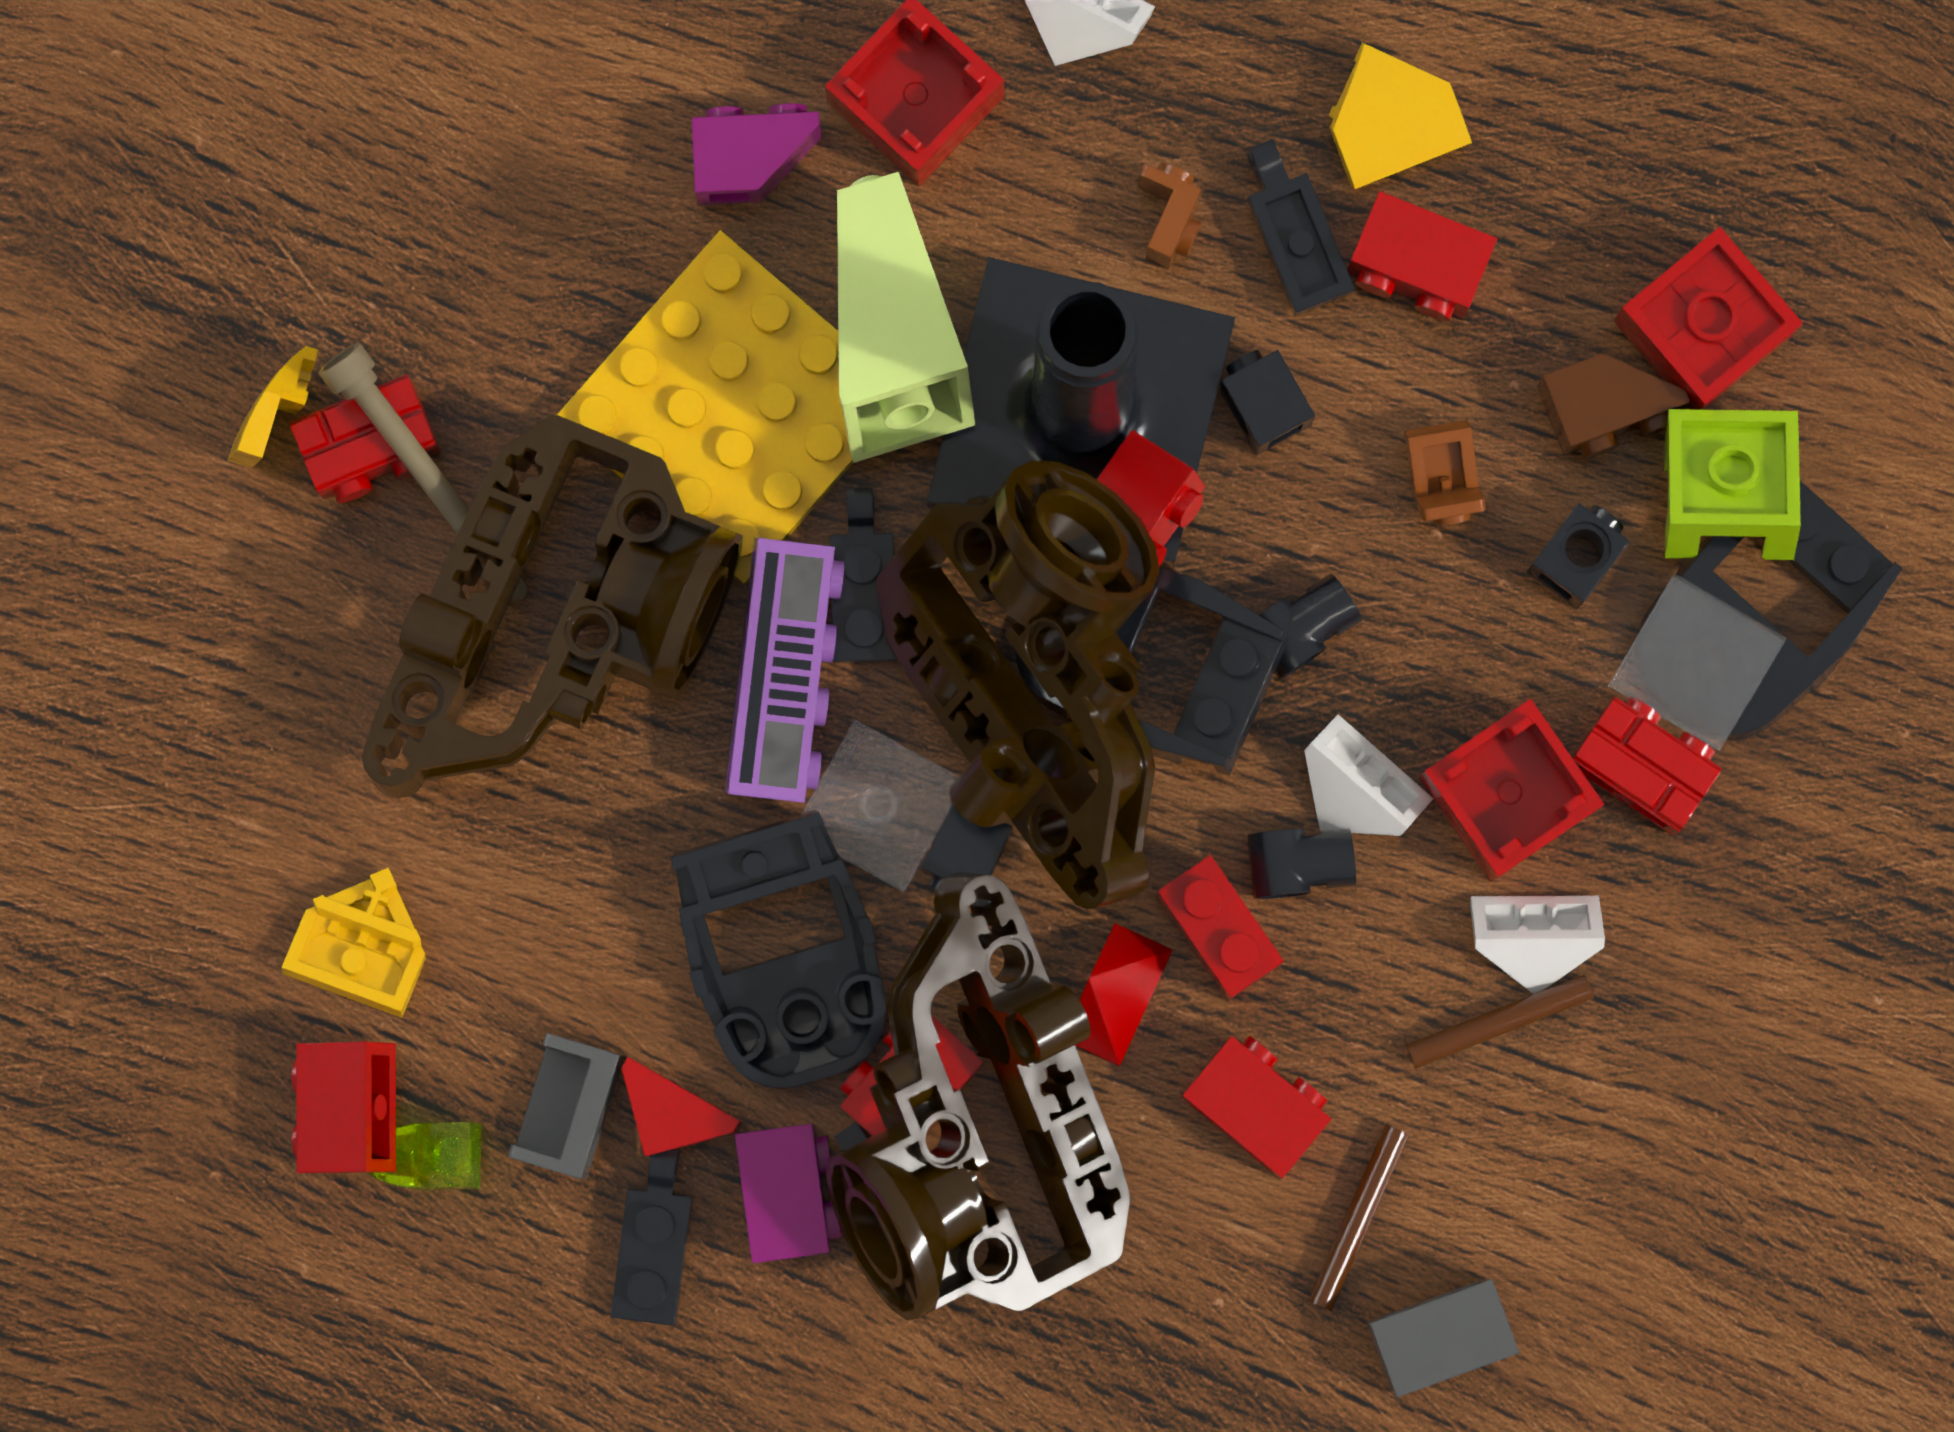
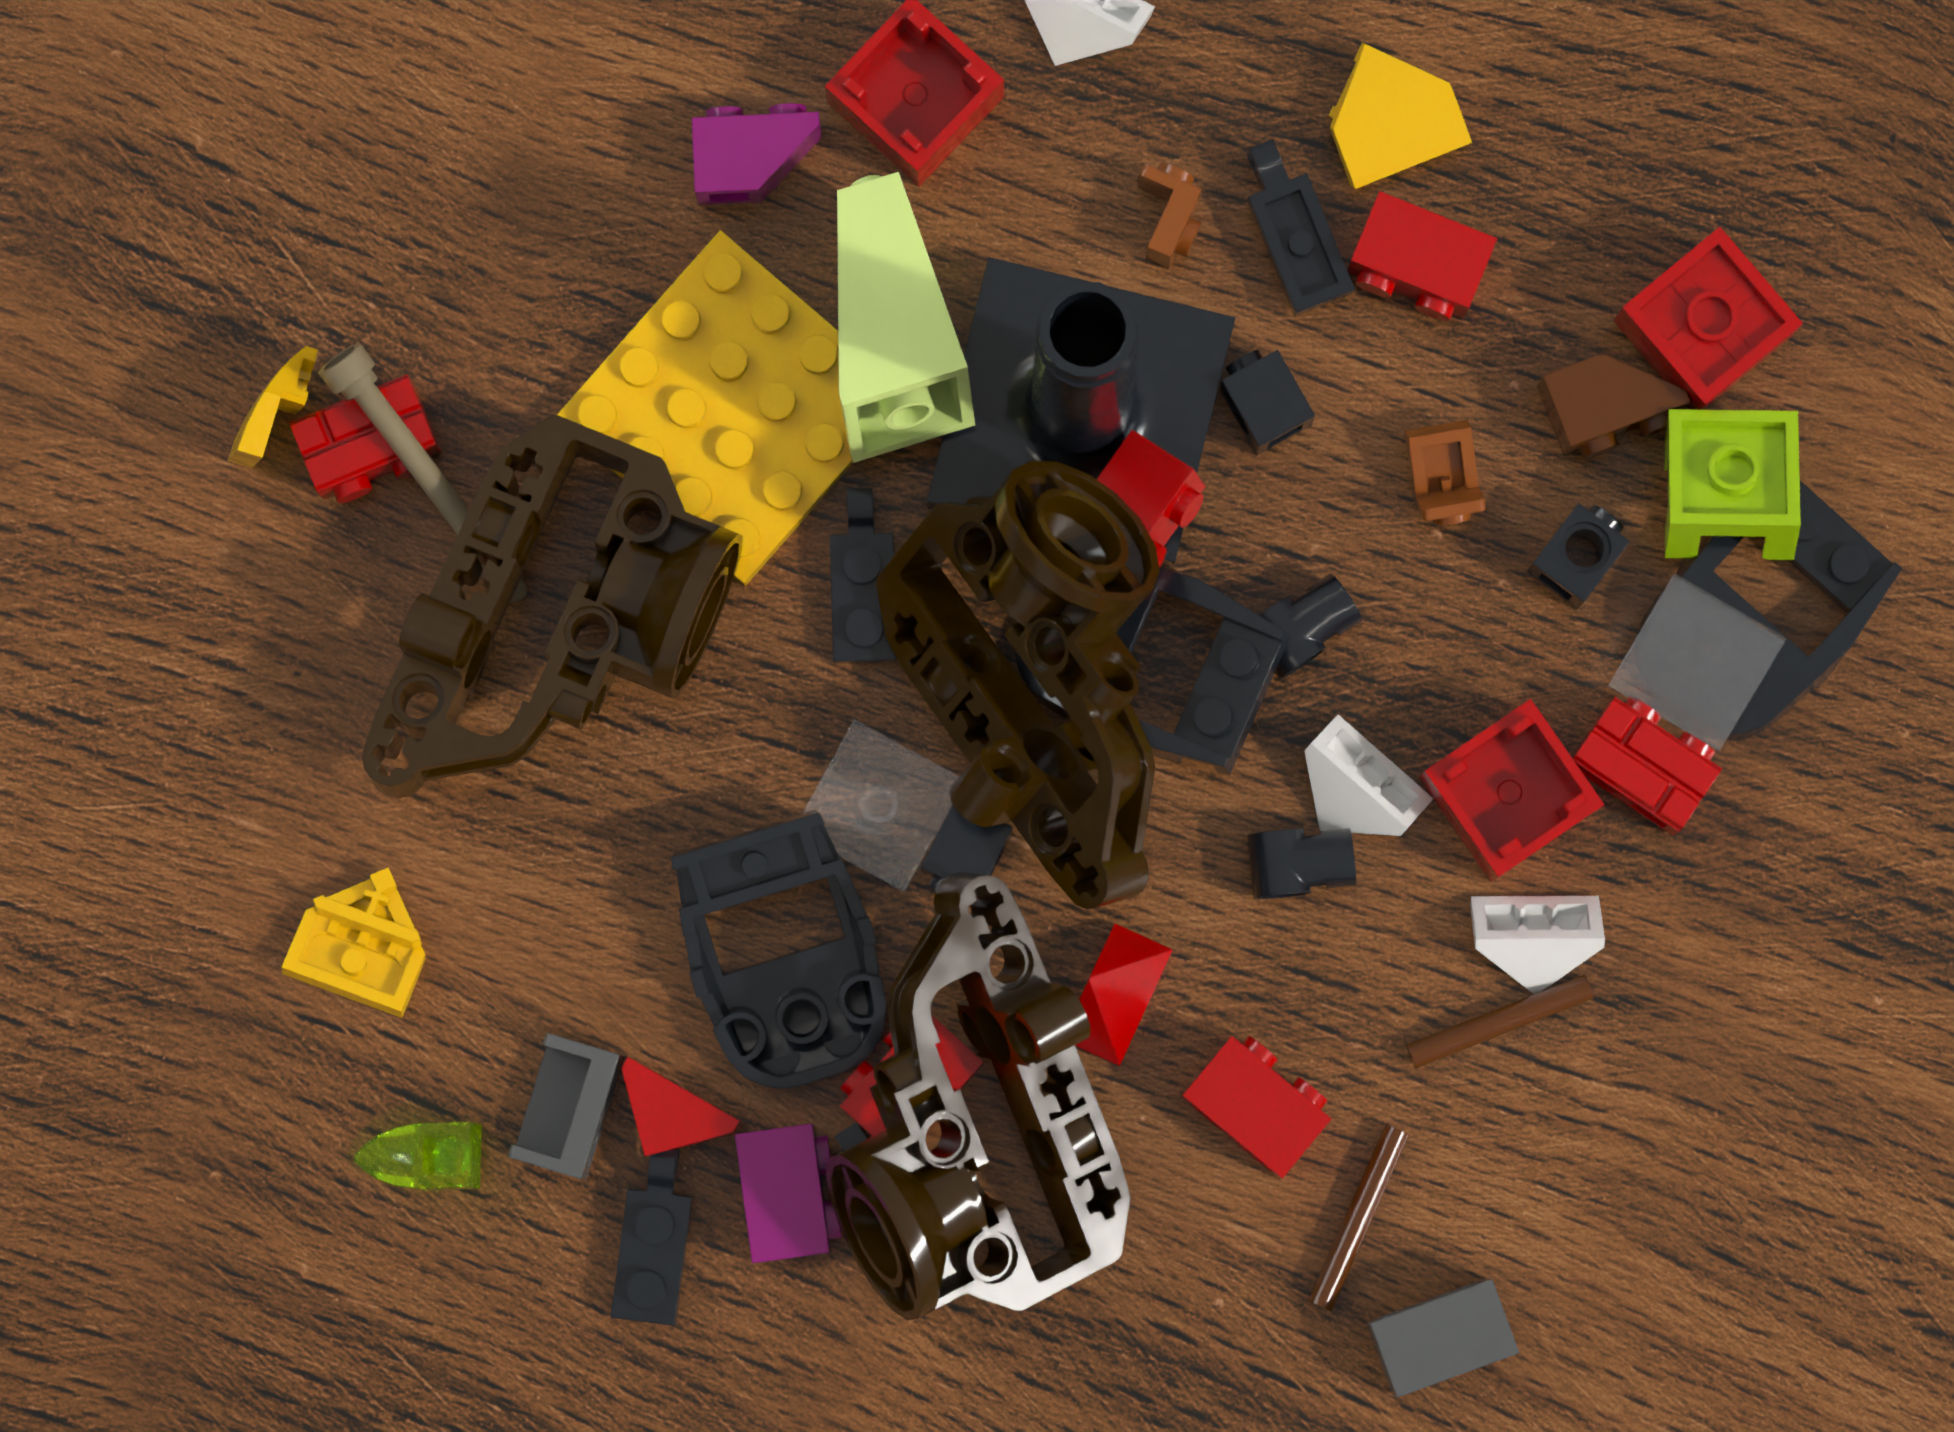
red brick [291,1041,396,1173] -> none
brick [724,538,844,803] -> none
red brick [1156,855,1284,1001] -> none

